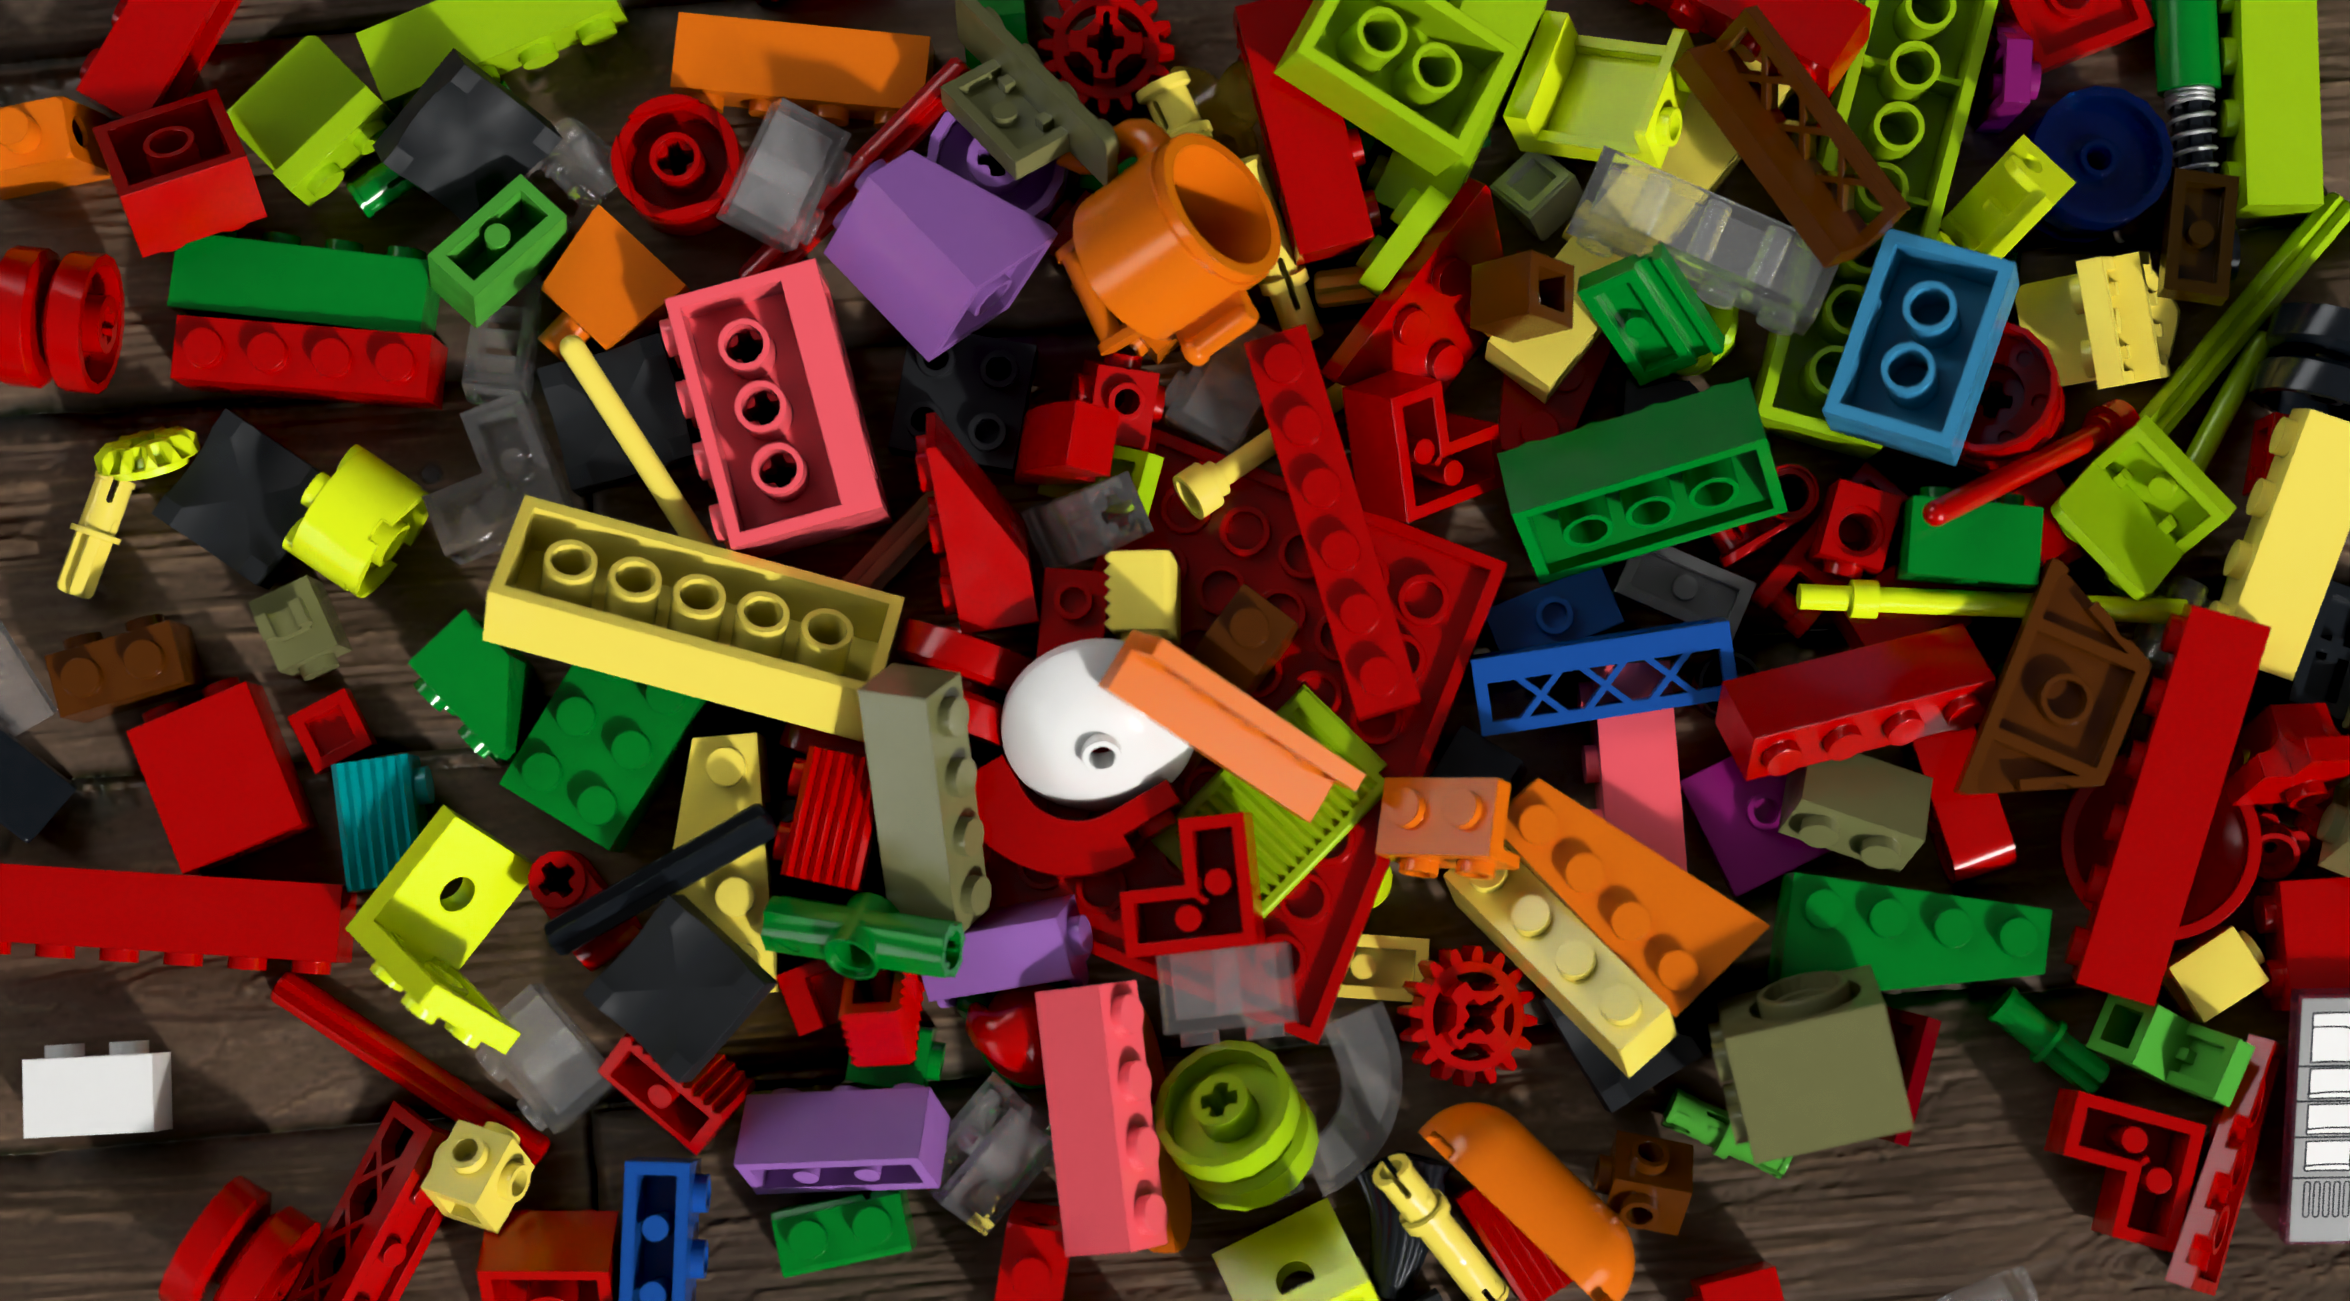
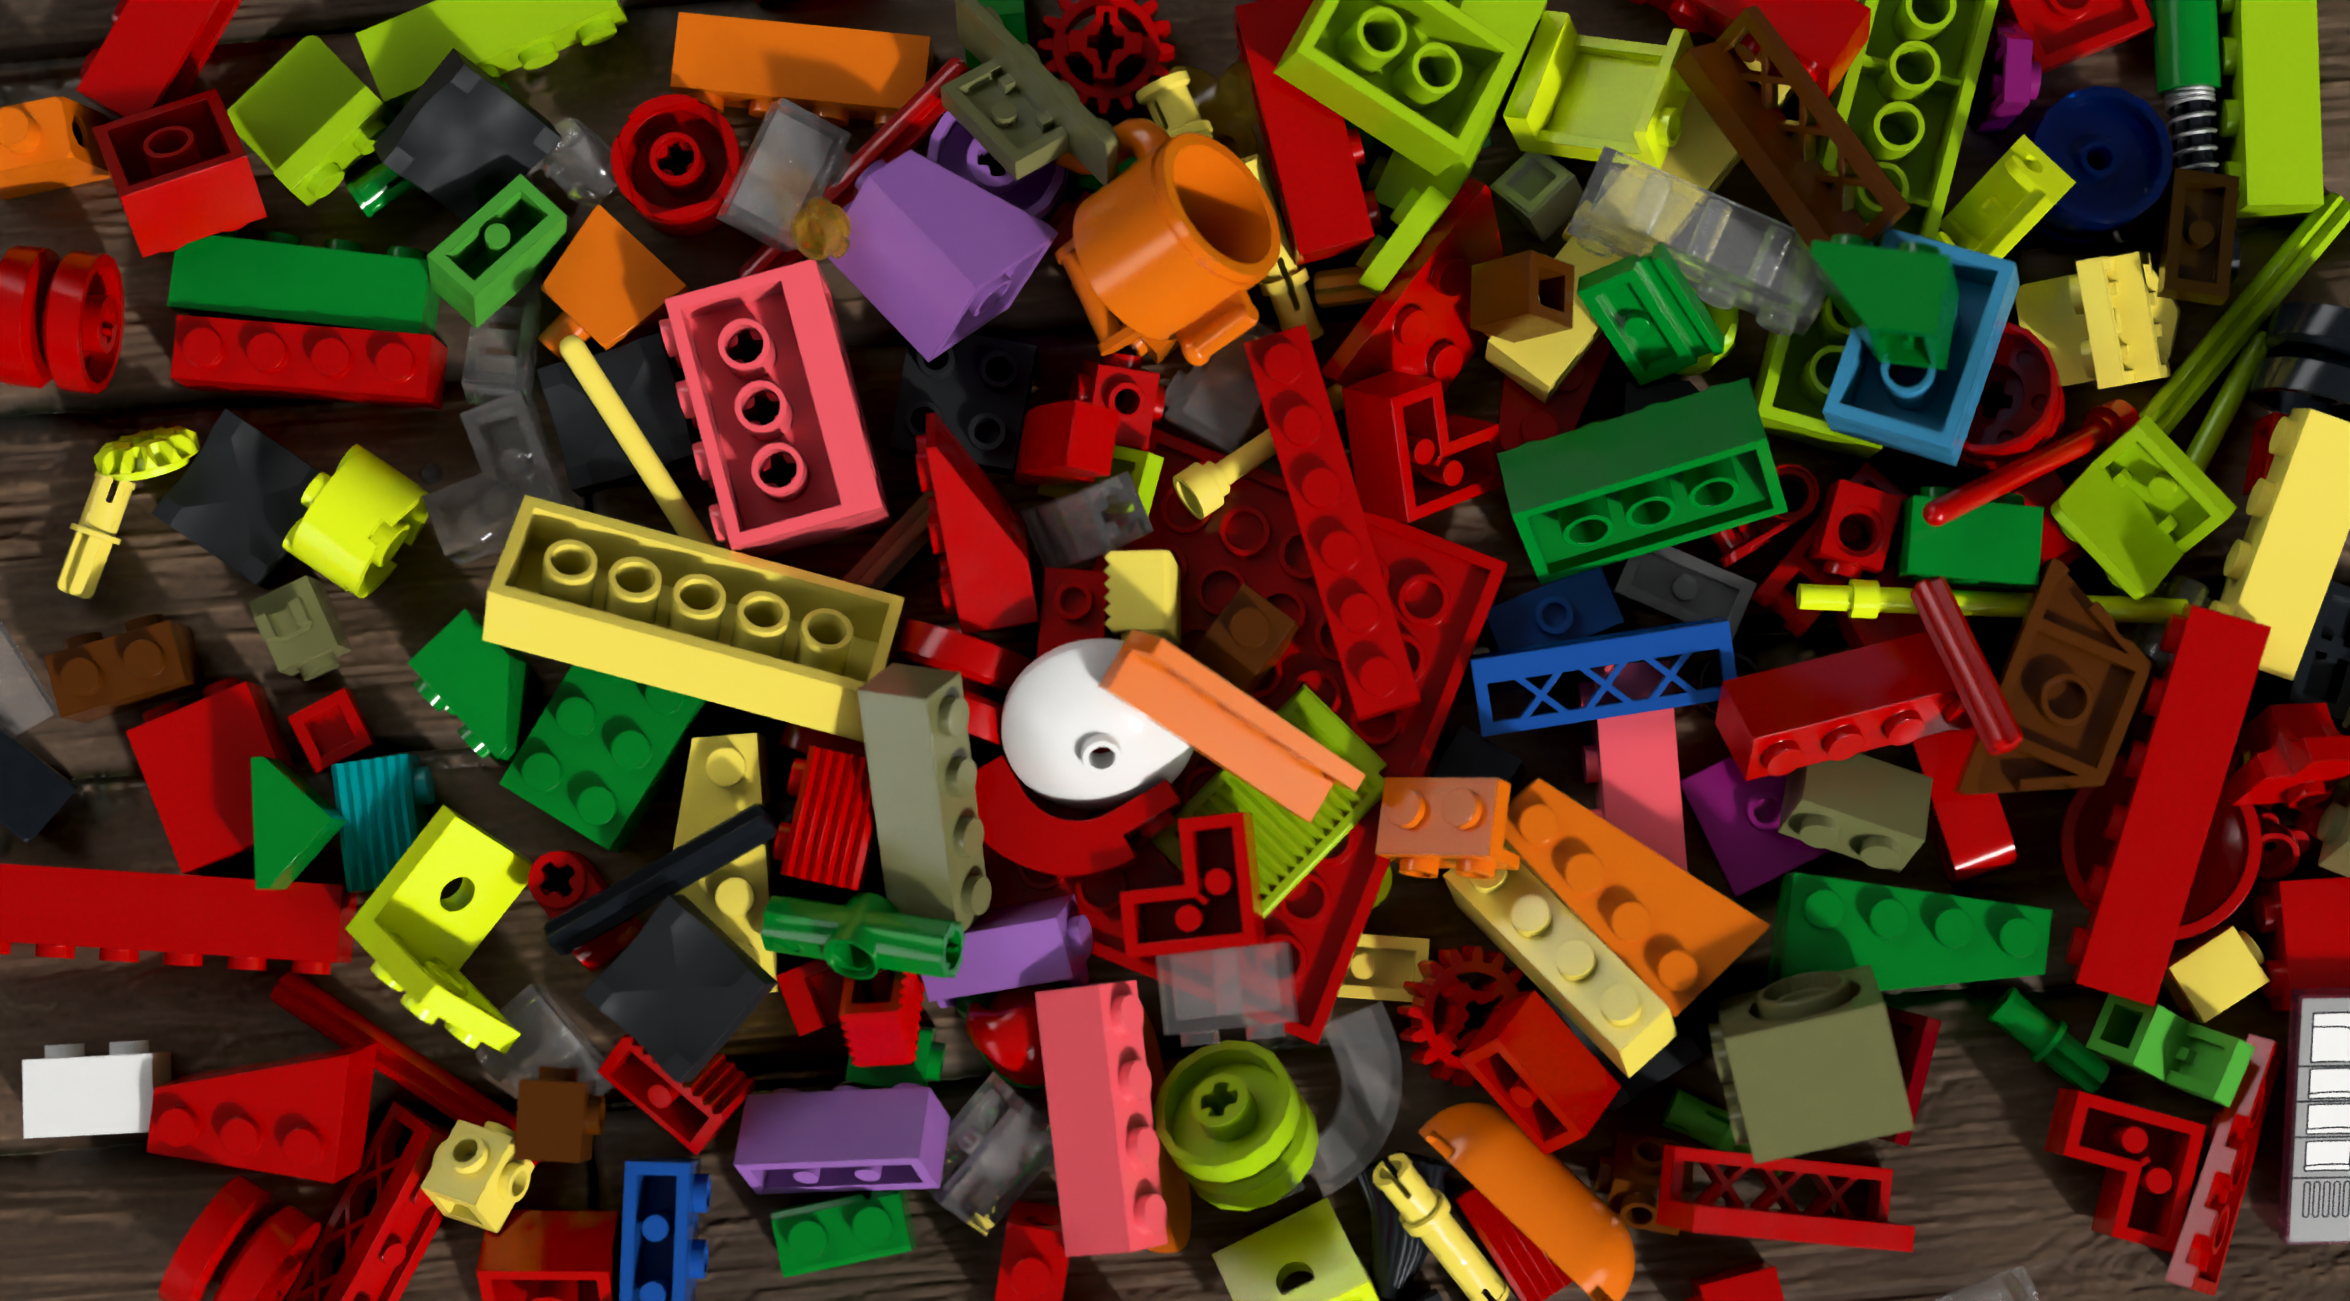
none -> red wedge [146,1042,378,1184]
none -> green slope [251,757,348,890]
none -> reddish brown brick [514,1065,606,1163]
none -> clear yellow plate [791,197,851,261]
none -> red brick [1458,990,1621,1156]
none -> red fence [1656,1144,1915,1252]
none -> green slope [1810,234,1959,370]
none -> red axle [1910,577,2023,756]

